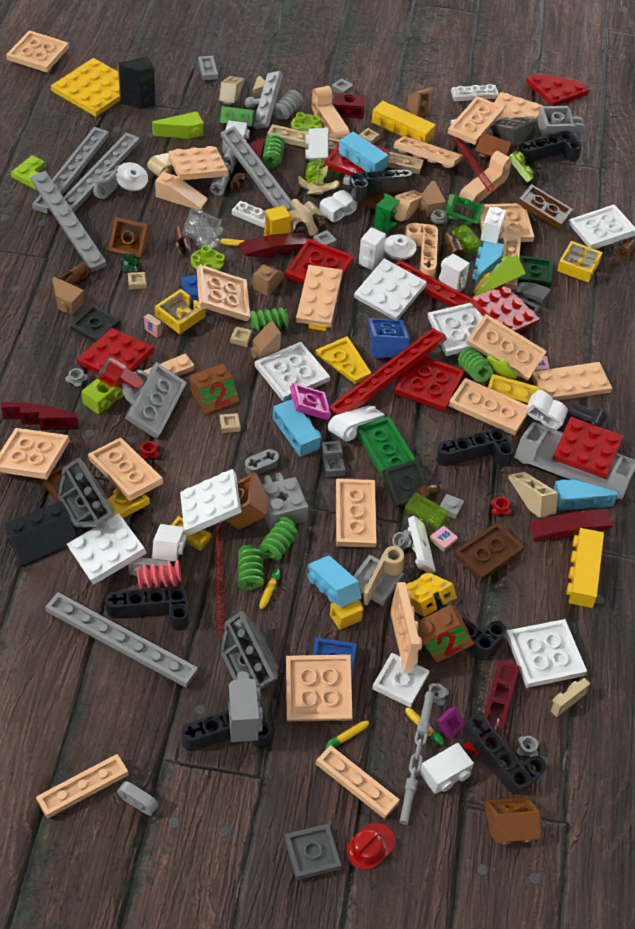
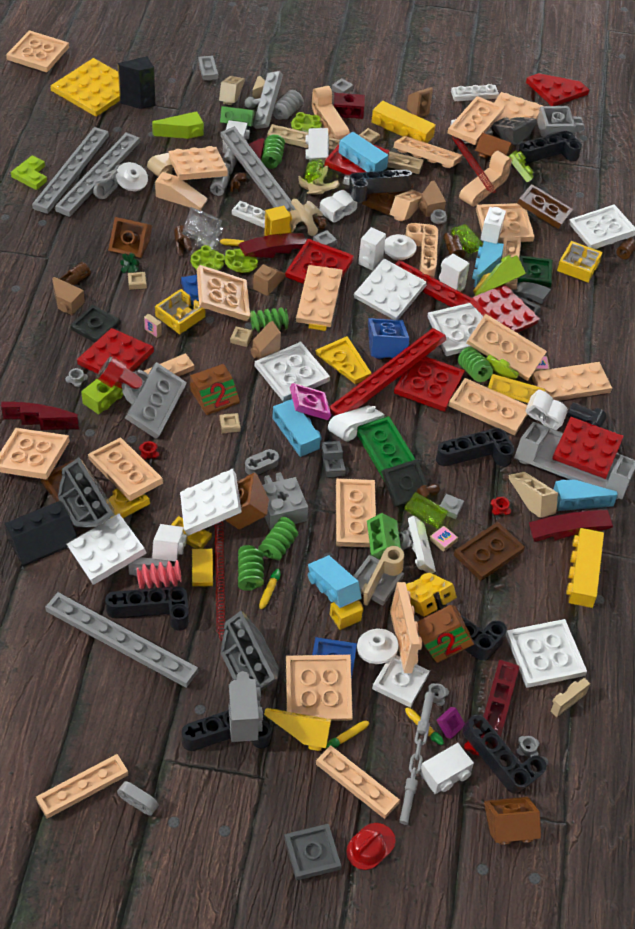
light grey plate [30,171,107,273] -> none
green window [374,193,400,236] -> none
green window [444,194,484,226] -> none
none -> yellow tile [192,549,213,586]
none -> lime dish [224,249,258,273]
none -> yellow slope [264,708,331,751]
none -> white piece [357,629,399,664]
none -> bright green brick [367,513,401,560]

